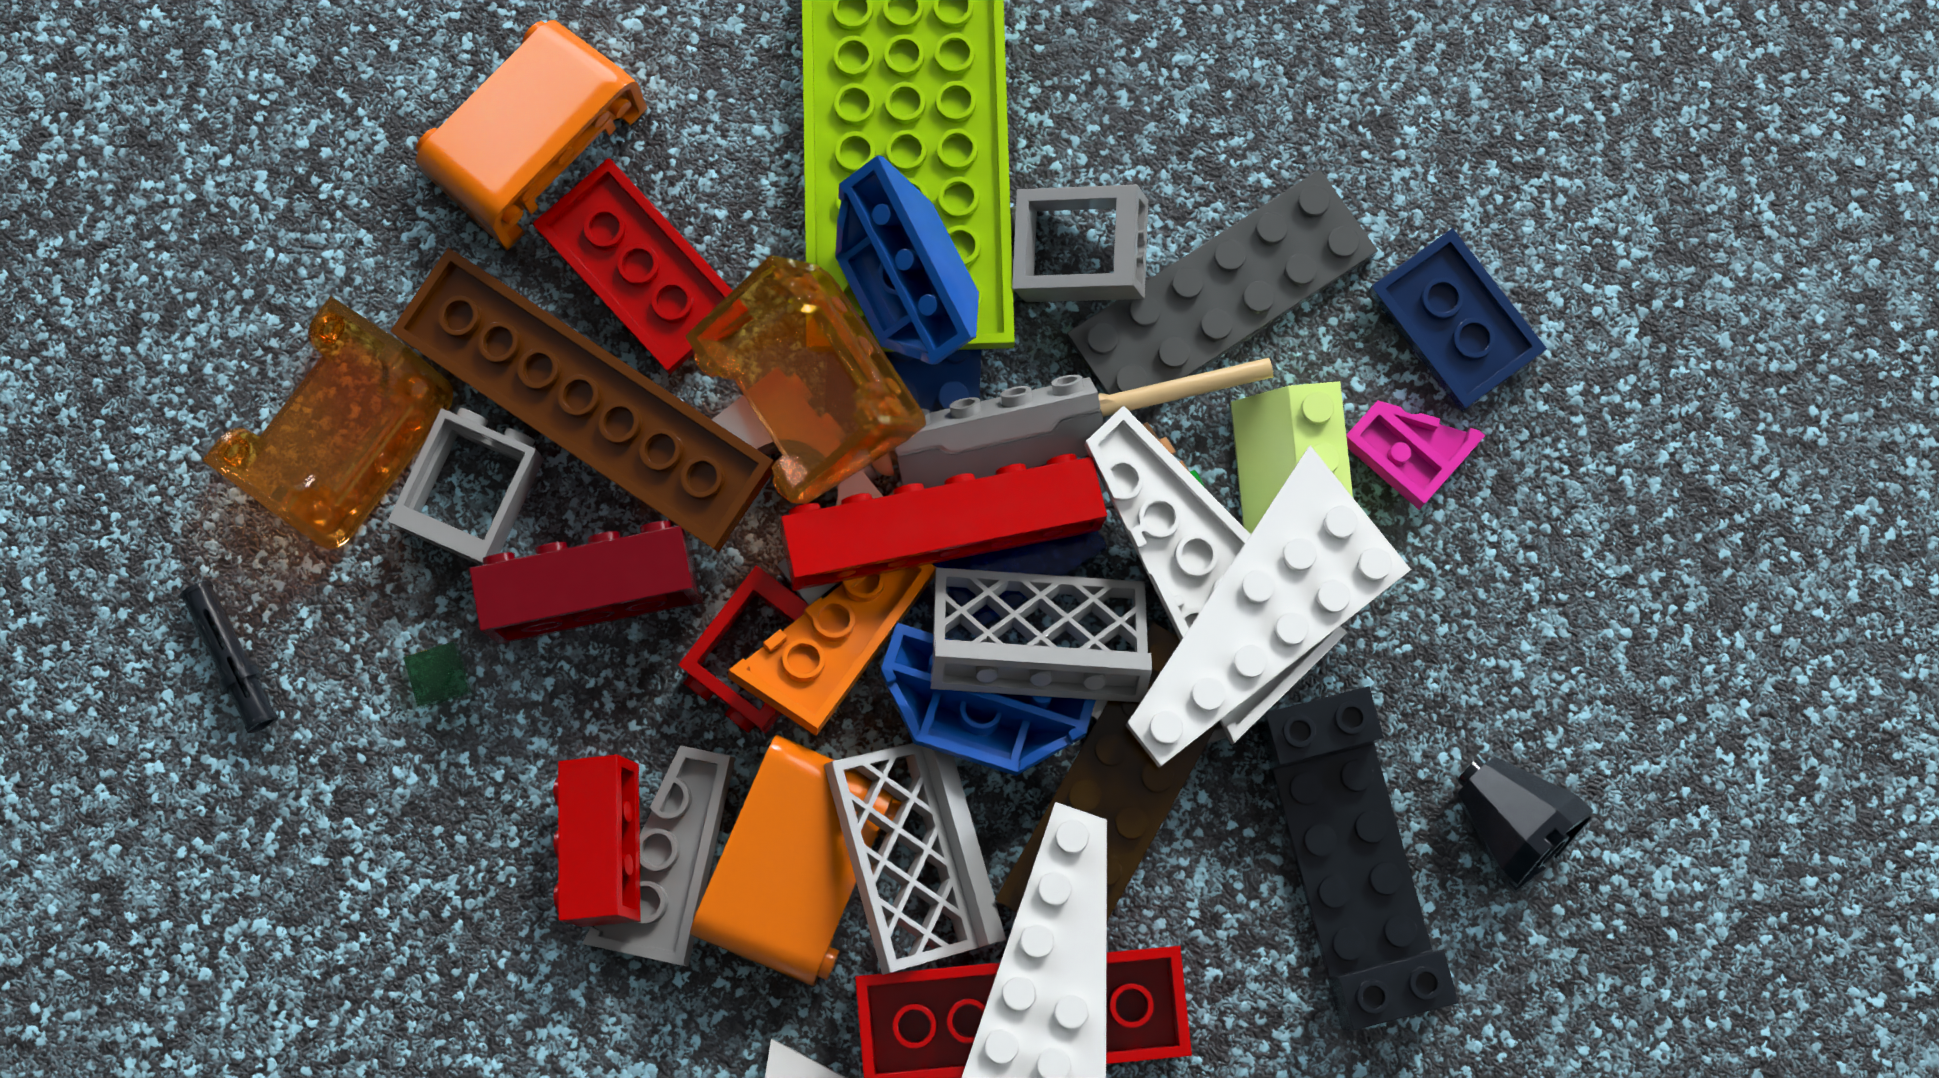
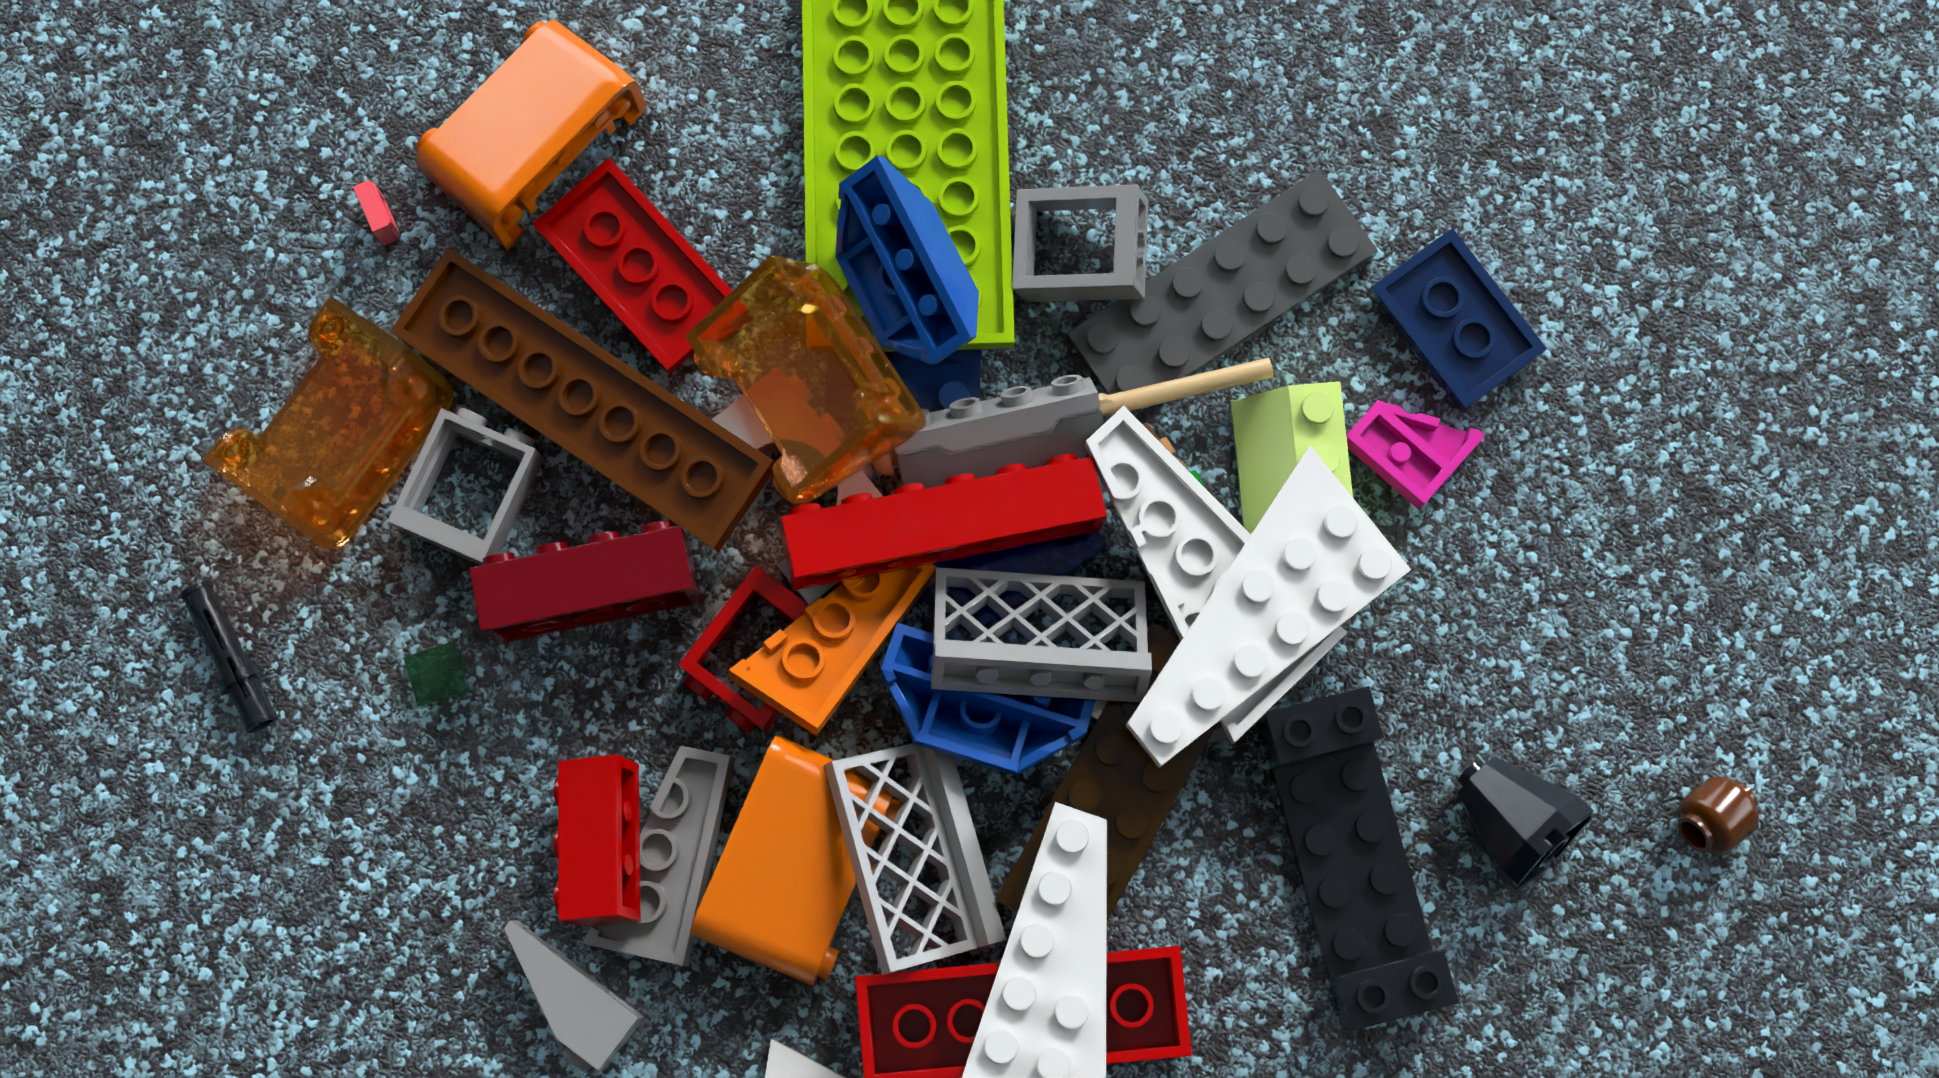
none -> coral tile [353,180,401,246]
none -> light grey slope [504,920,644,1072]
none -> reddish brown head [1677,776,1759,855]

